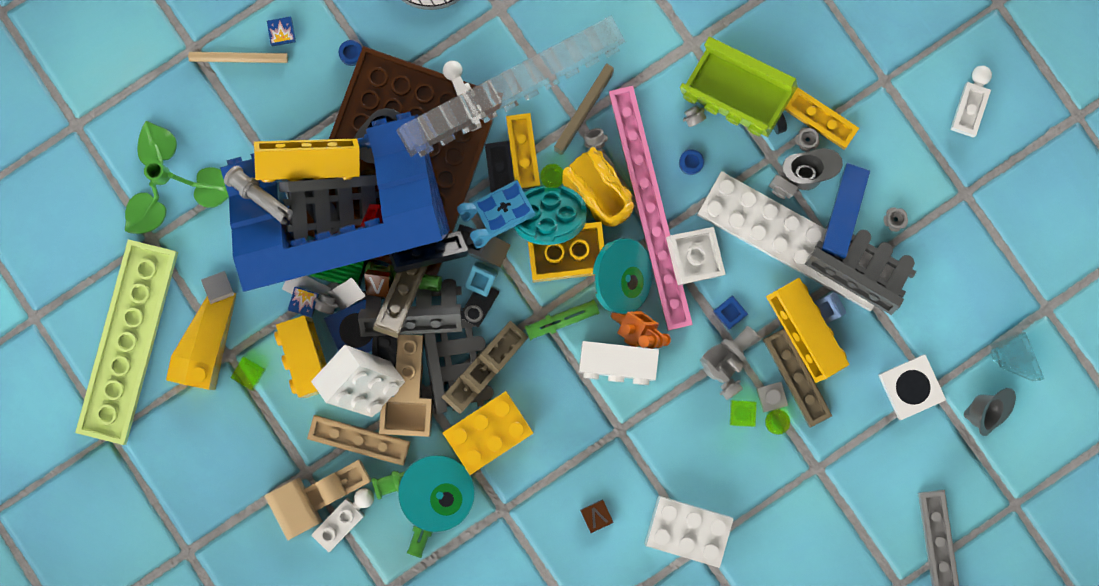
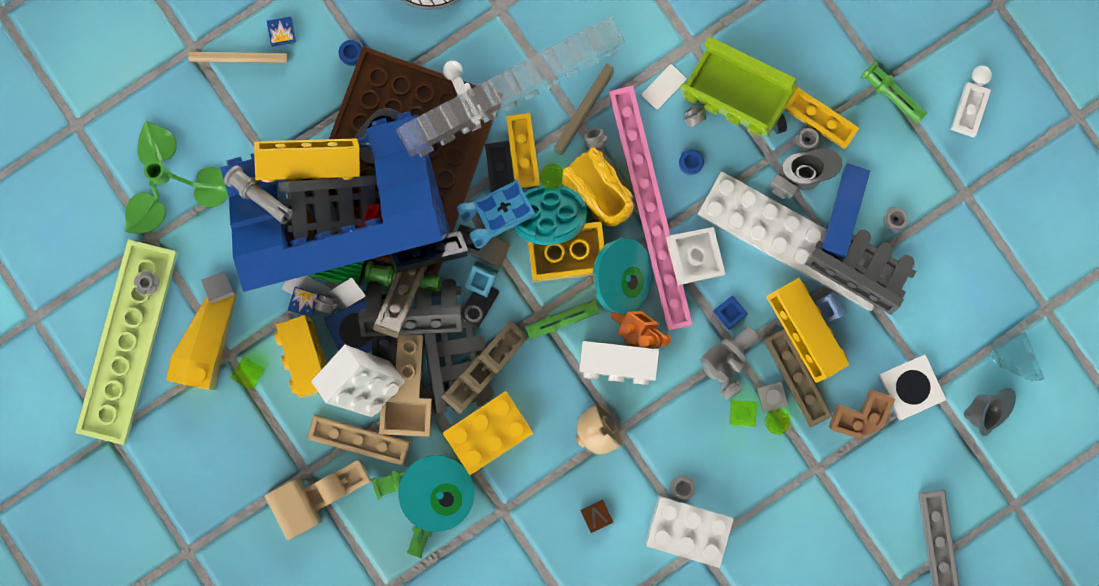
white plate [311,488,374,552] -> none
reddish brown tile [364,269,392,298] -> none
none -> light grey plate [134,271,159,295]
none -> tan cylinder [576,403,623,455]
none -> white sticker [642,64,687,110]
none -> light grey plate [670,476,695,501]
none -> medium nougat plate [828,389,895,438]
none -> bright green pin [860,61,927,124]

